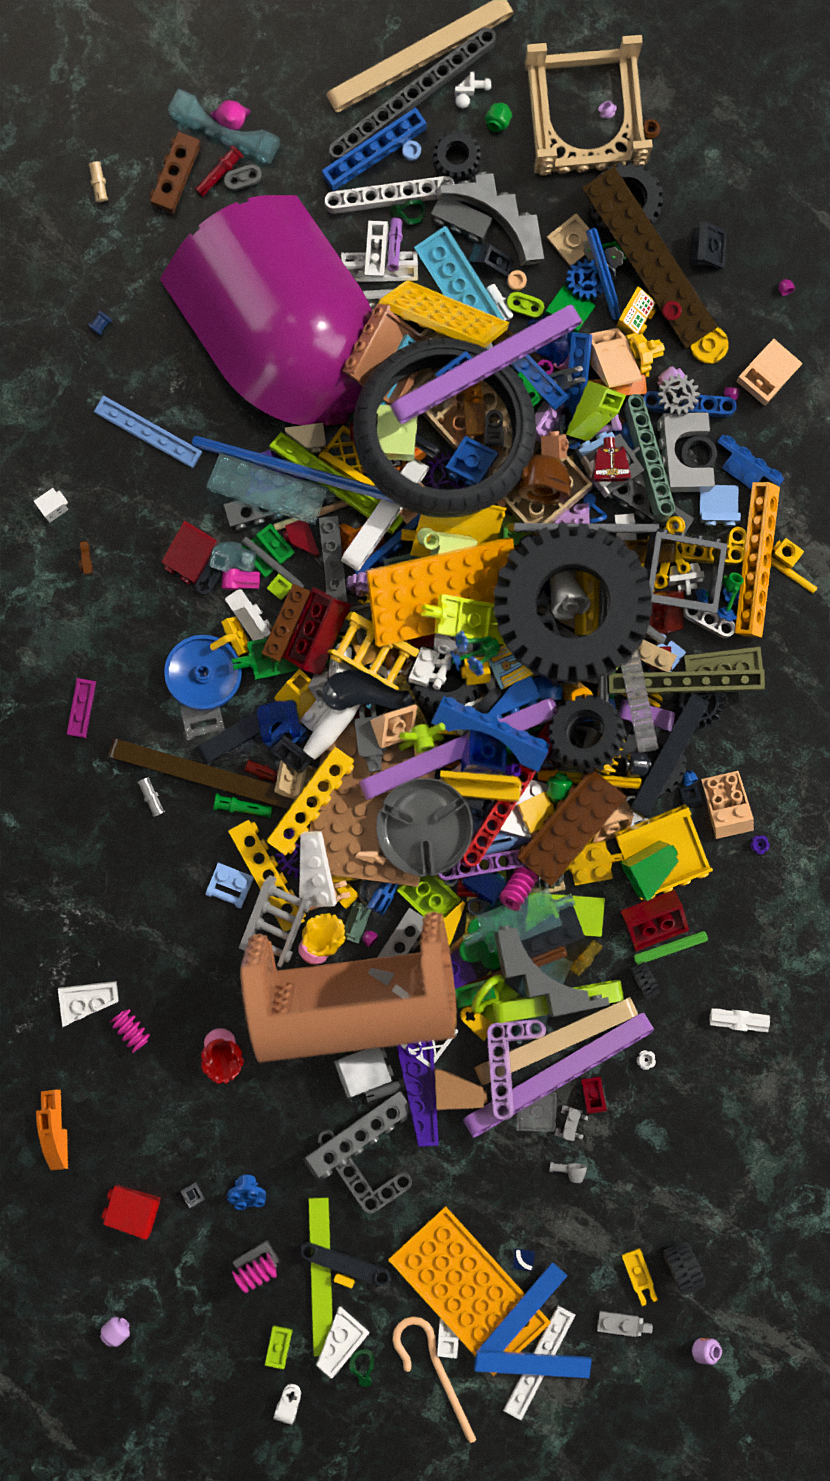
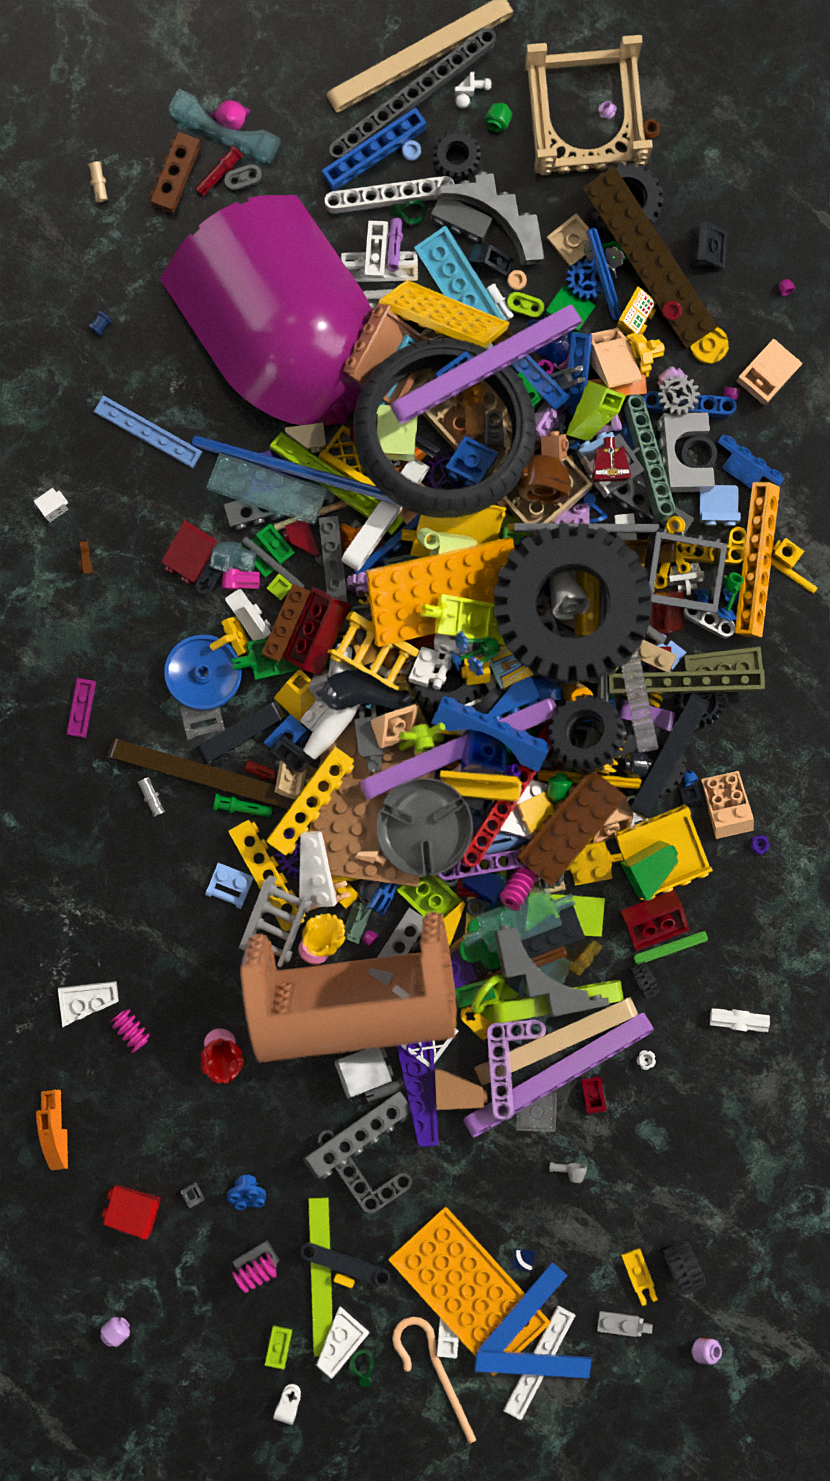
clear blue piece [257,700,301,743] -> none
light grey piece [554,1105,589,1141] -> none

